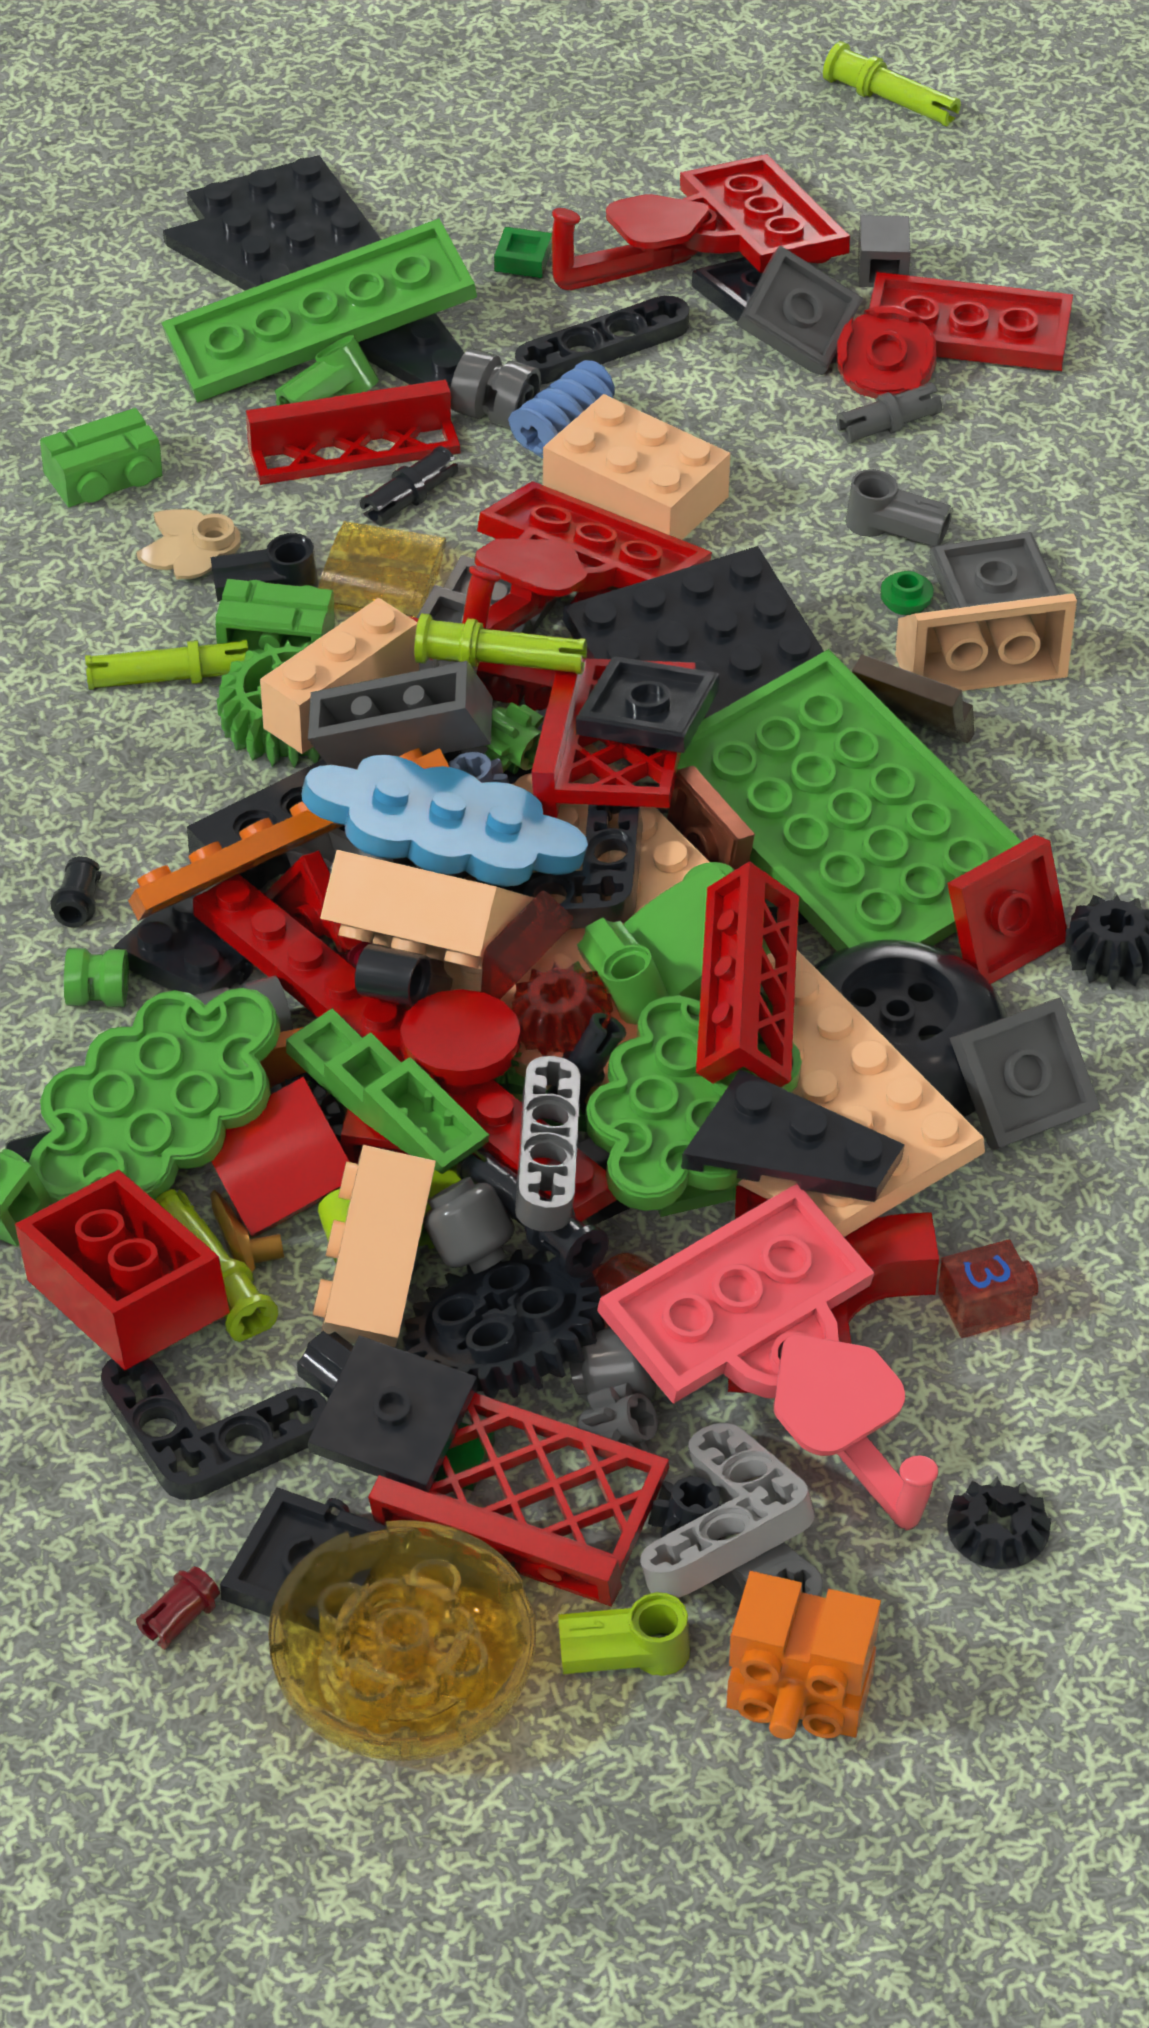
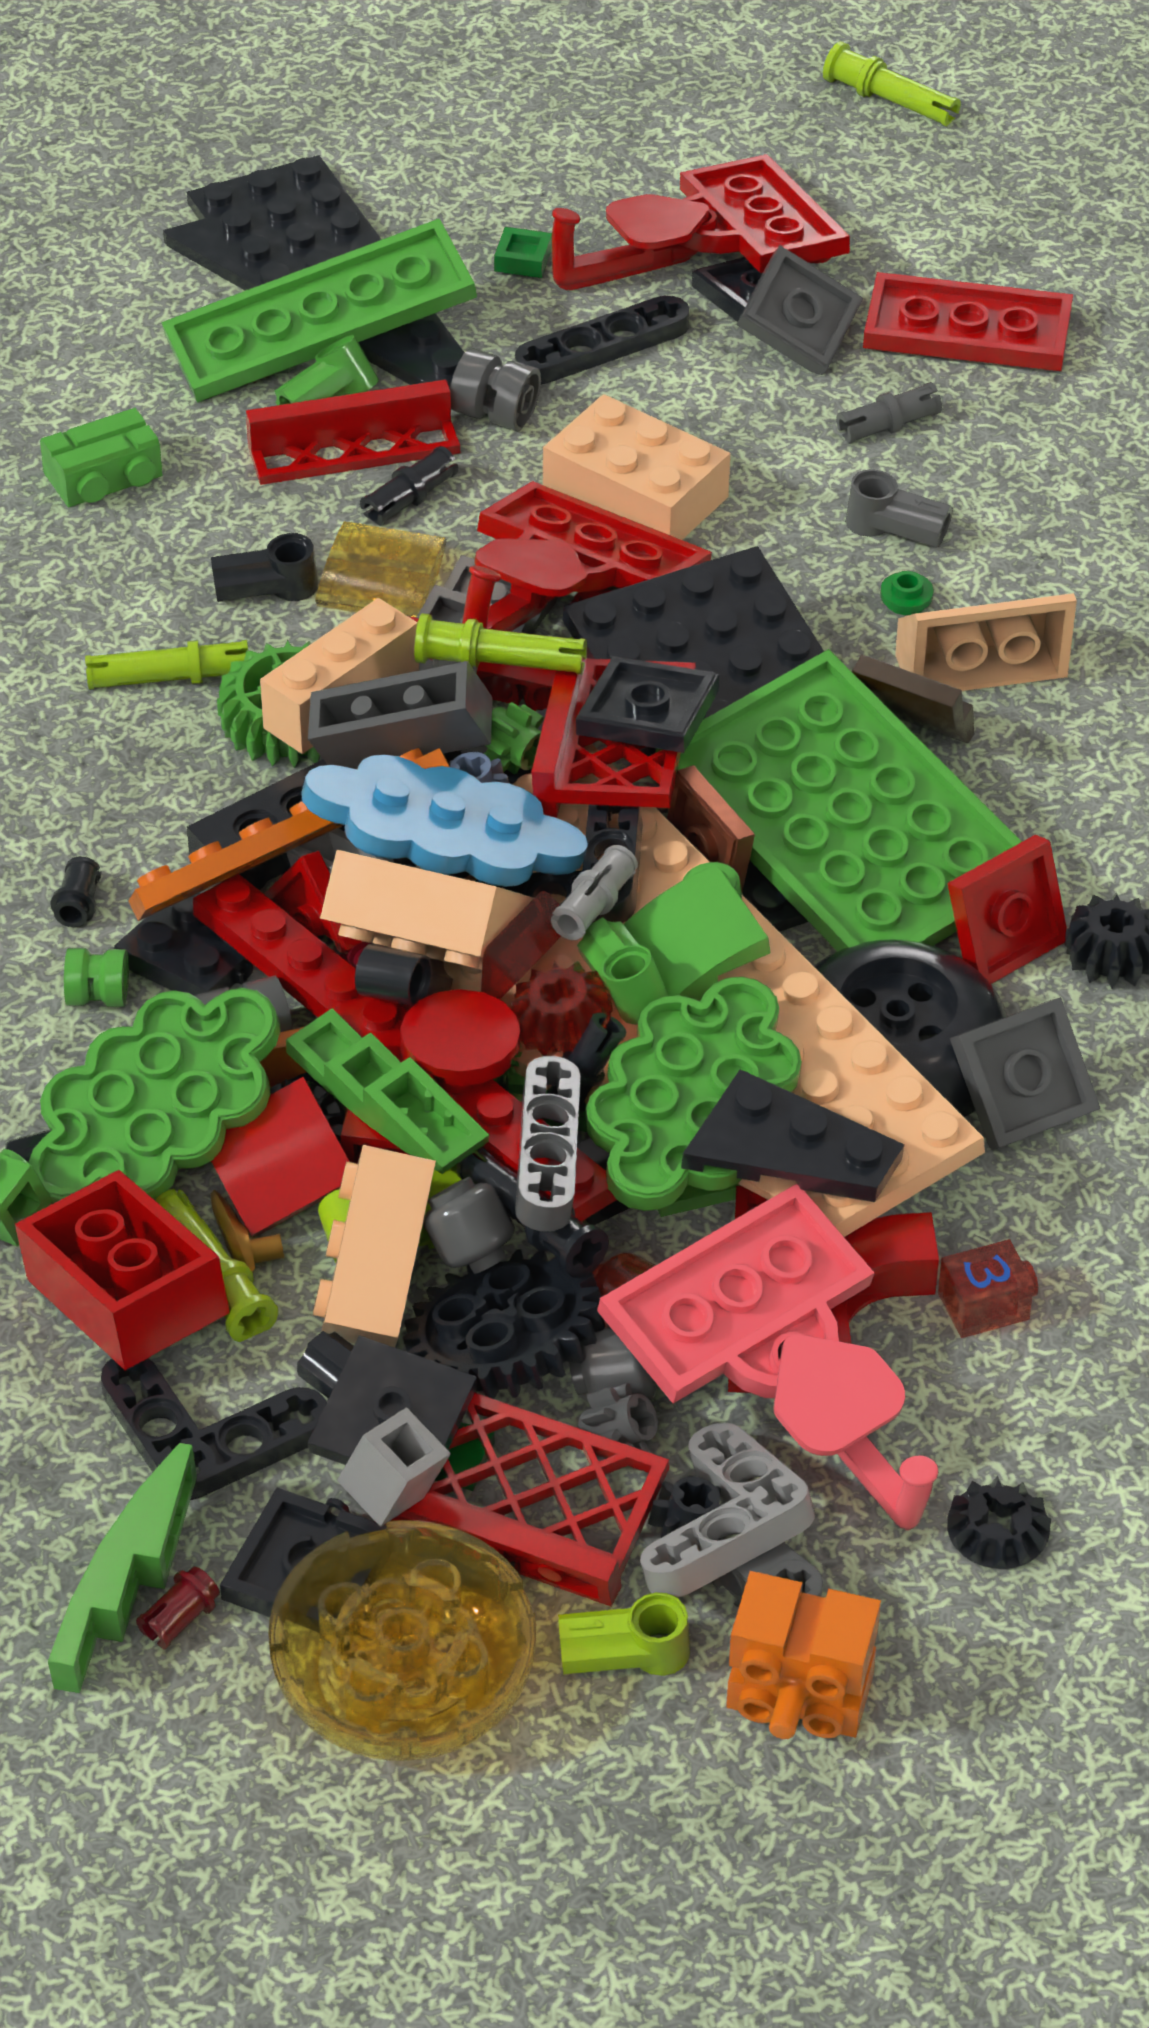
tan plate [137,509,241,579] -> none
bright green brick [215,579,335,653] -> none
medium blue piece [508,360,615,459] -> none
red fence [696,861,799,1088] -> none
red tile [837,305,936,399] -> none
brick [858,215,911,287] -> none
dark grey plate [929,532,1060,609] -> none
none -> bright green slope [48,1443,197,1693]
none -> light grey brick [337,1407,451,1527]
none -> light grey pin [551,845,638,940]

